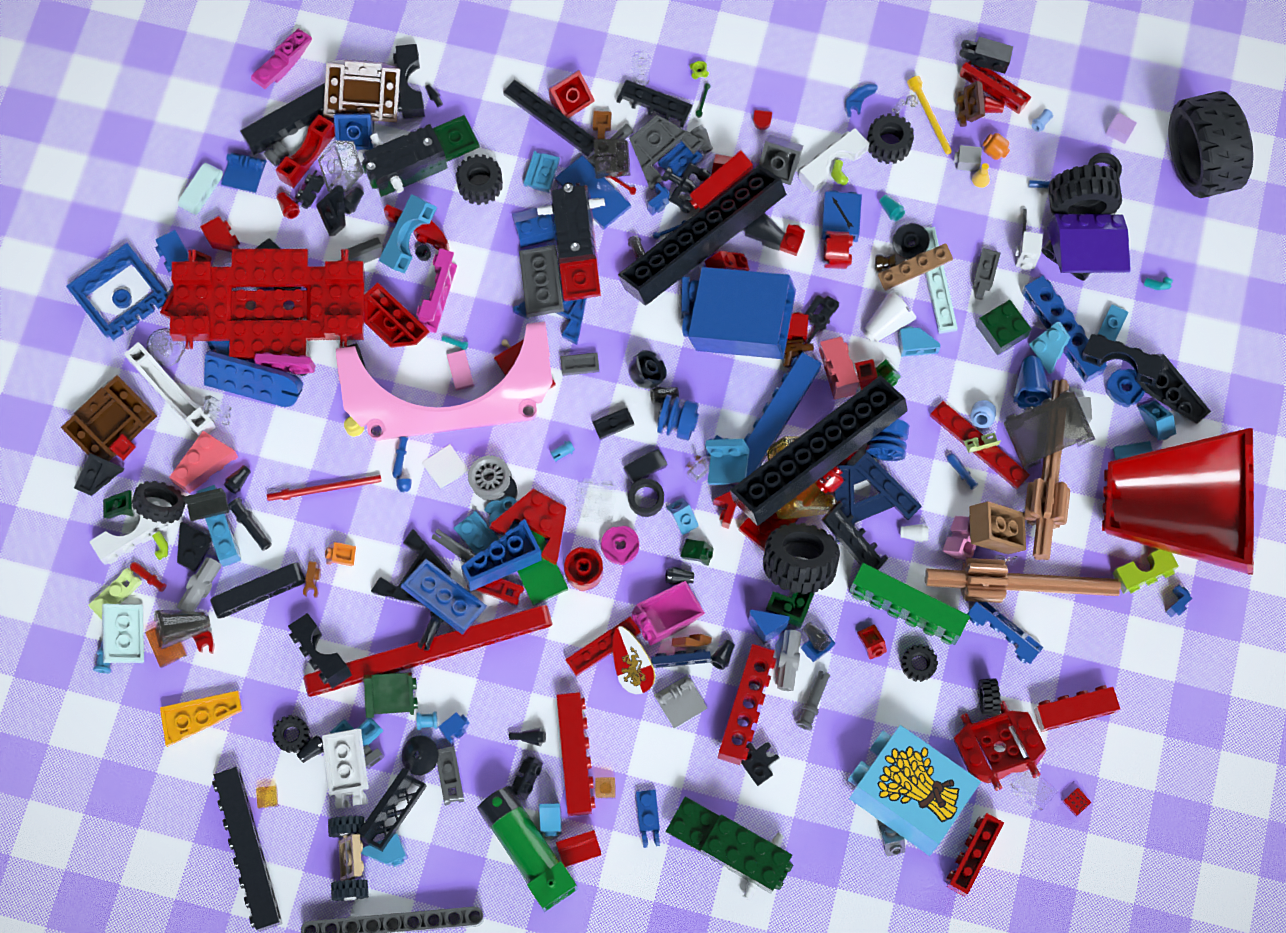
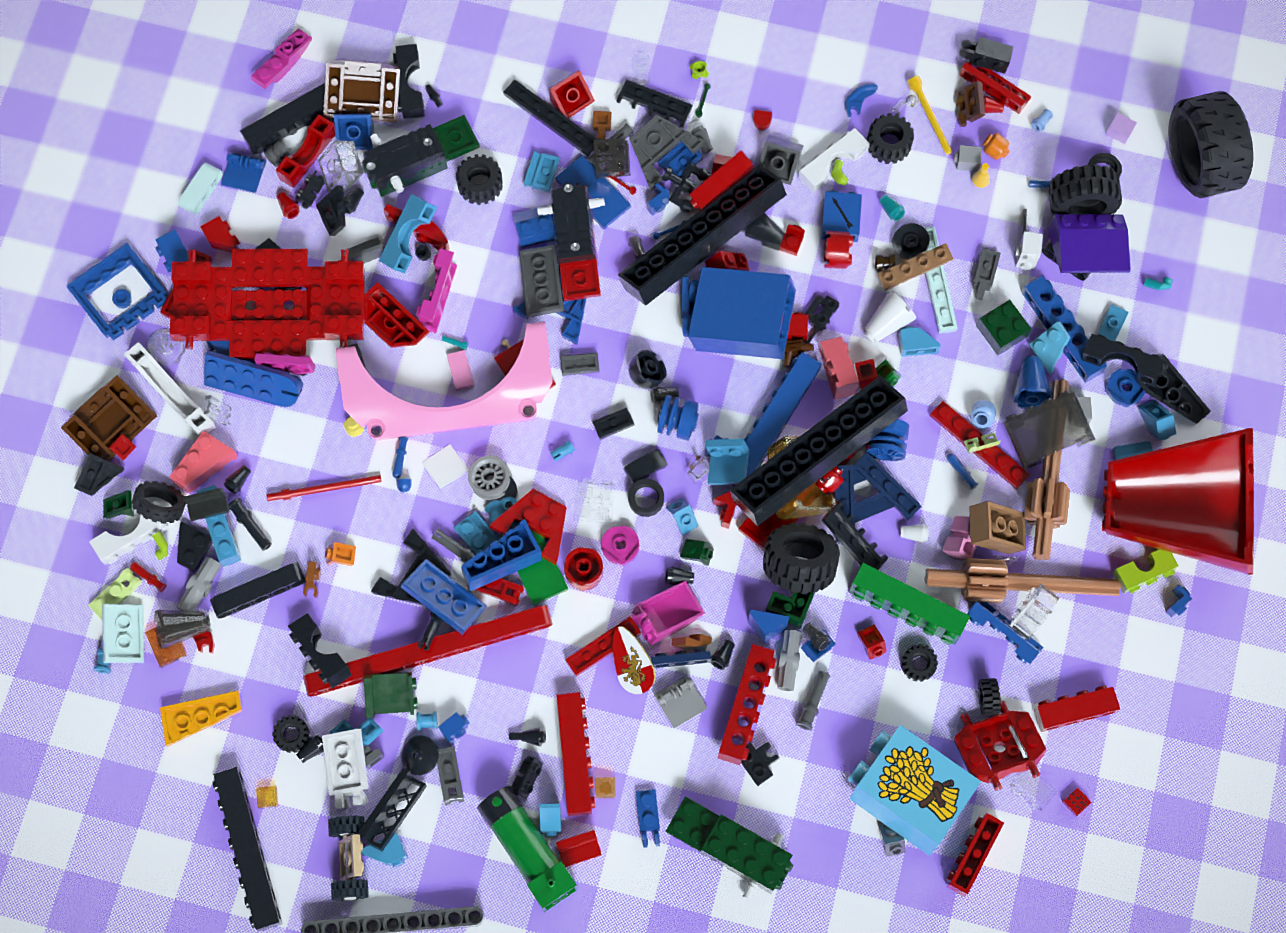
none -> clear brick [1010,583,1059,640]

